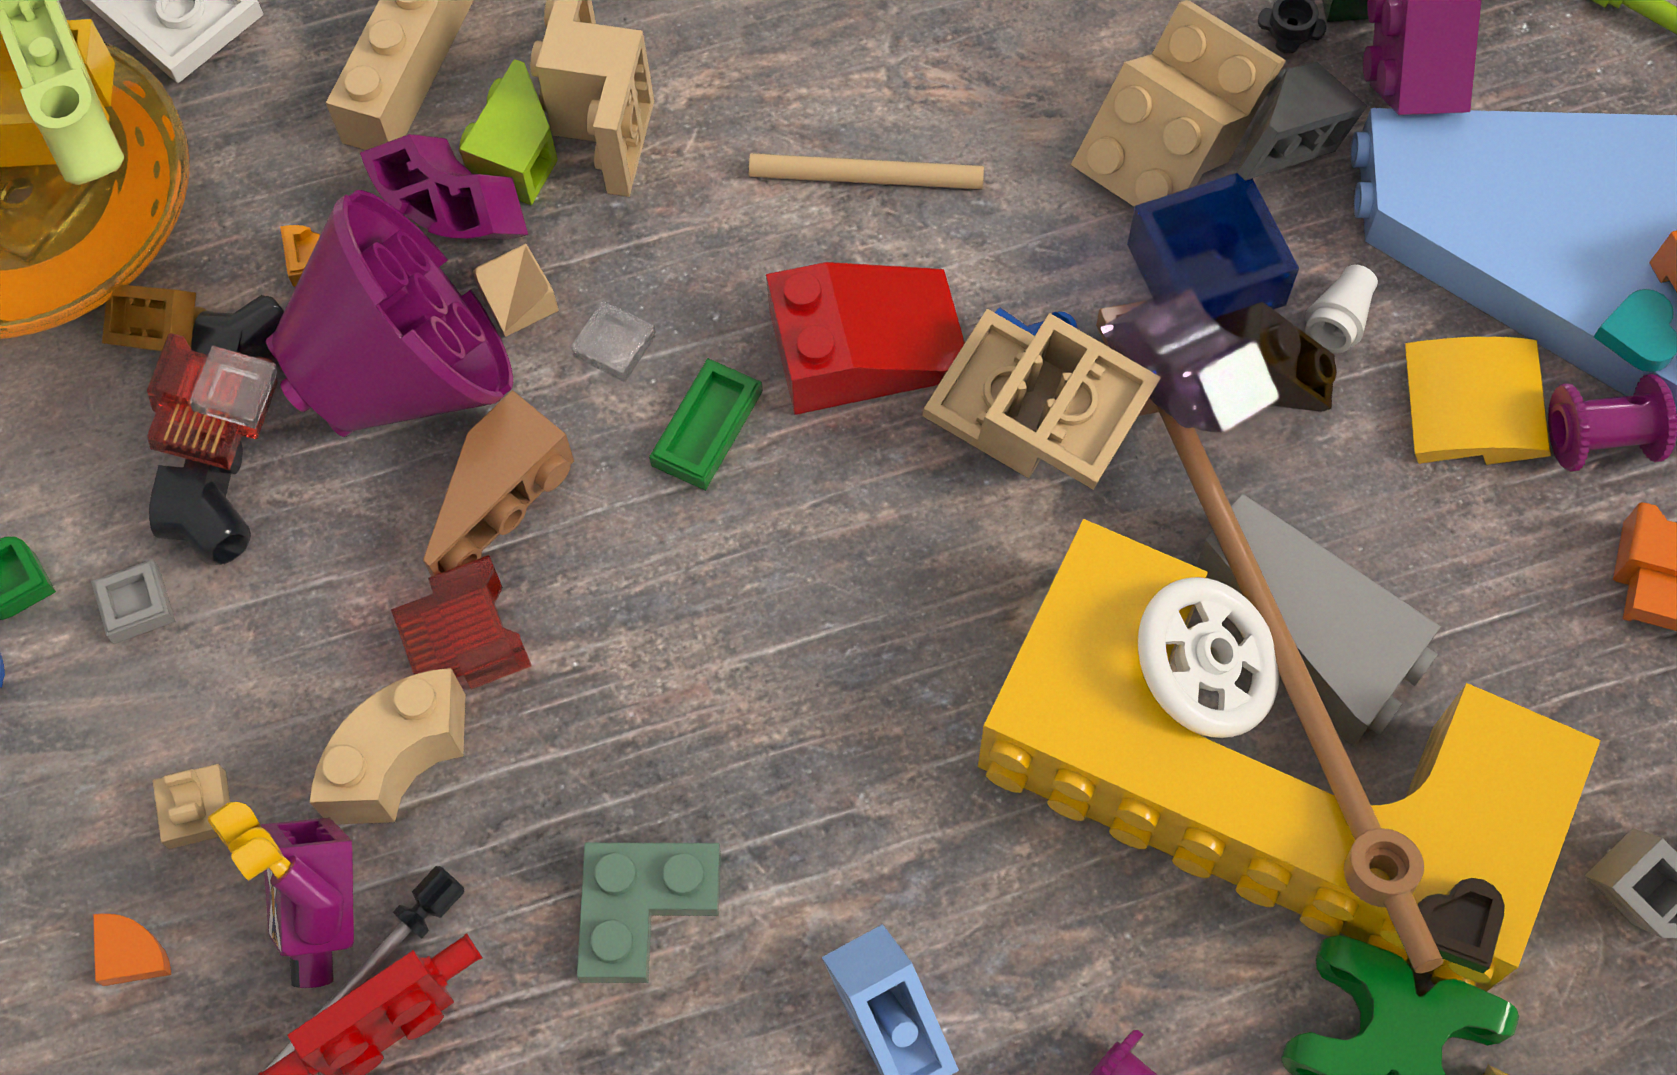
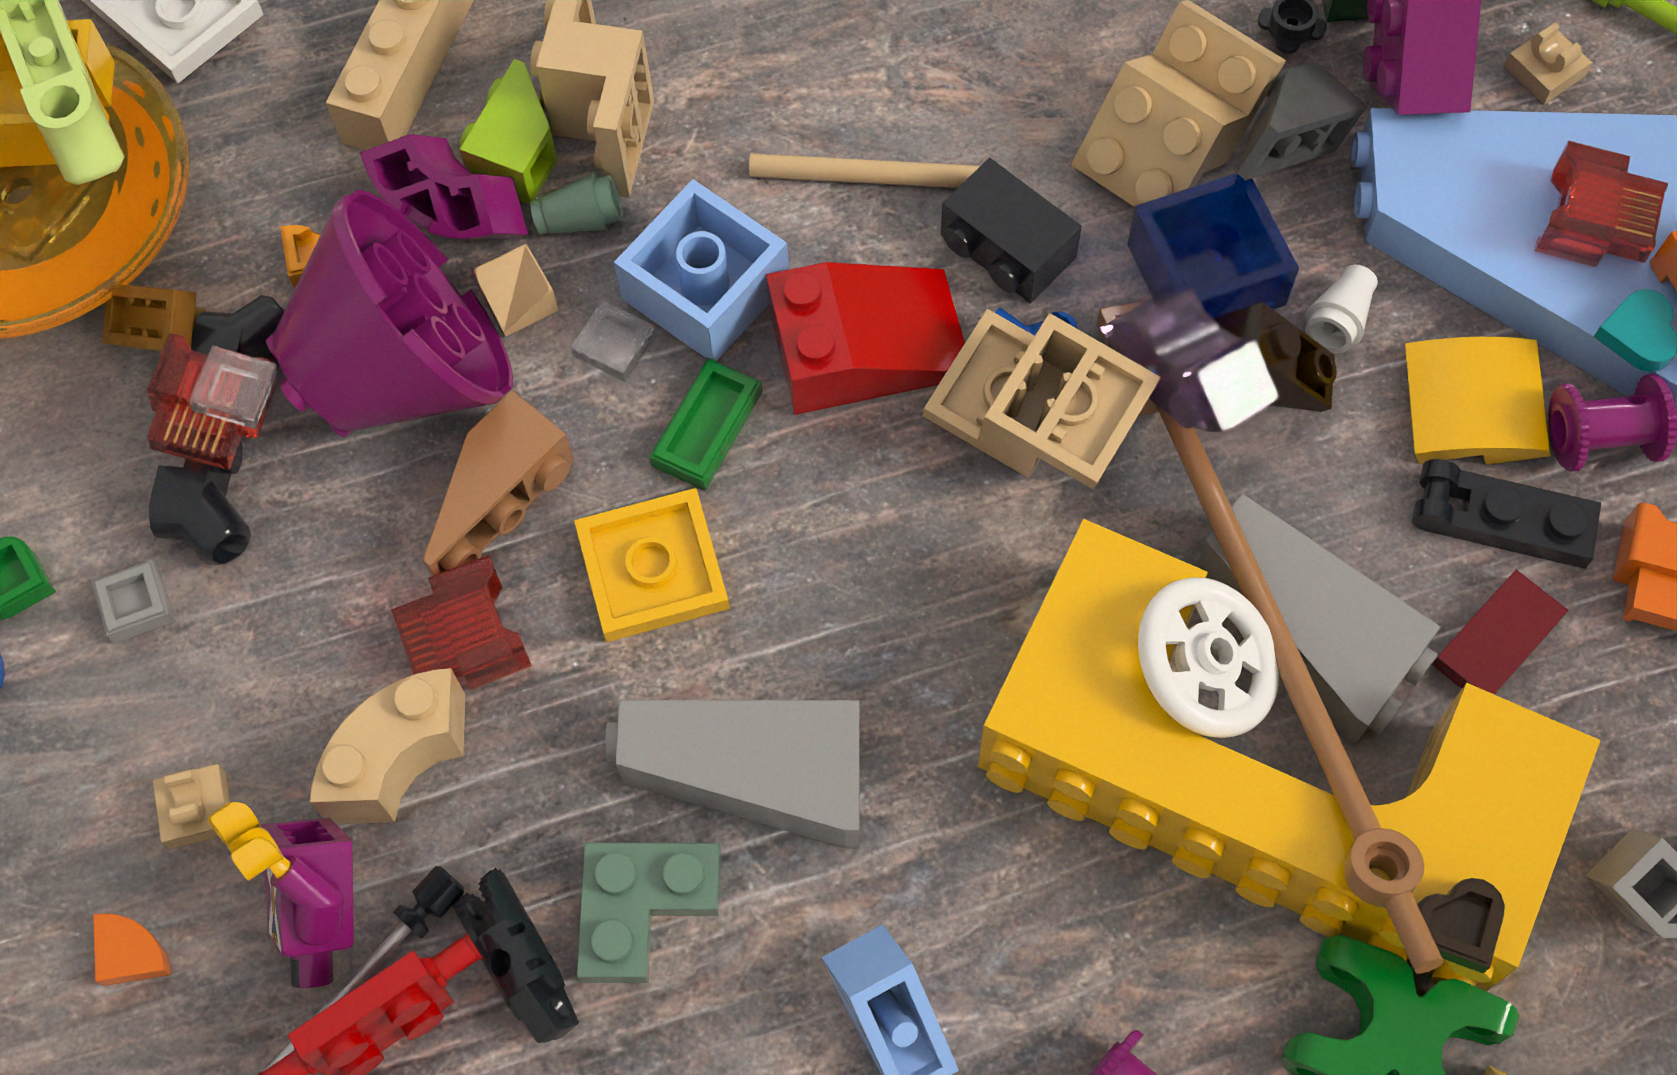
none -> black hinge [453,867,579,1043]
none -> sand green cone [530,172,623,235]
none -> yellow tile [574,488,730,643]
none -> light grey slope [605,700,860,849]
none -> light blue brick [614,179,789,362]
none -> black brick [941,157,1082,304]
none -> black plate [1412,459,1601,569]
none -> dark red tile [1432,569,1569,695]
none -> tan tile [1504,22,1593,105]
none -> clear red piece [1534,140,1668,267]

